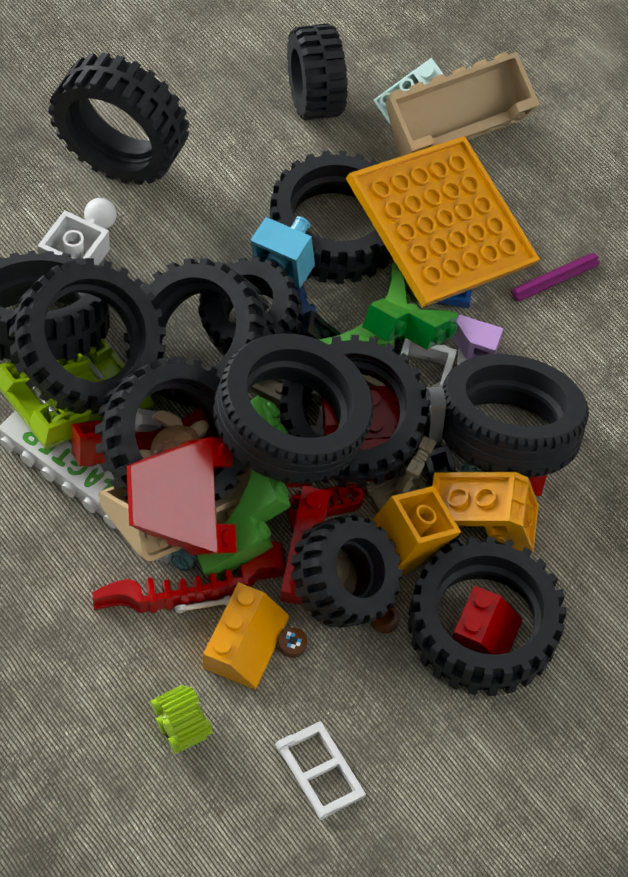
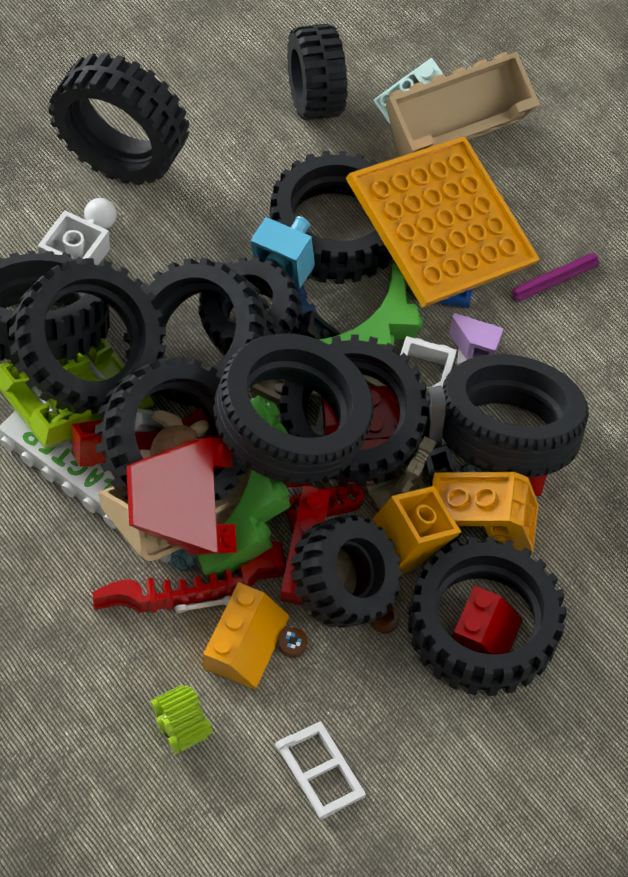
green arch [362,298,459,350] -> none

